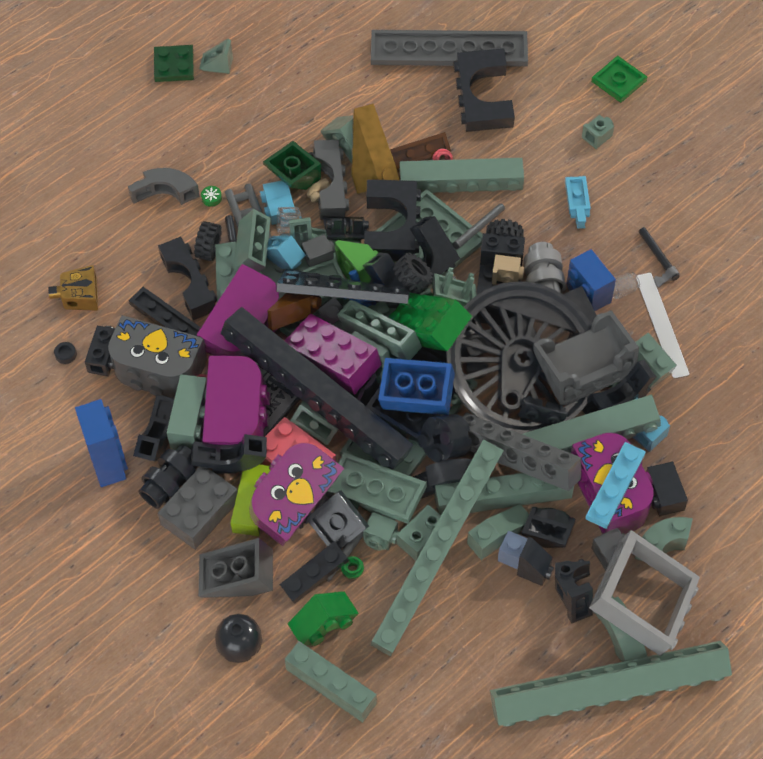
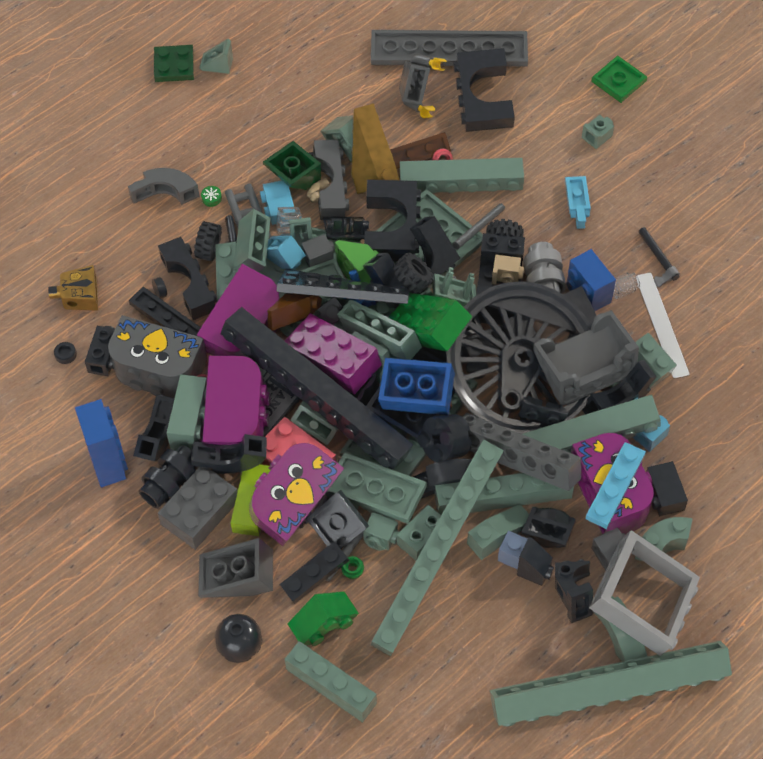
none -> black tile [152,277,167,299]
none -> dark grey torso [399,54,447,118]

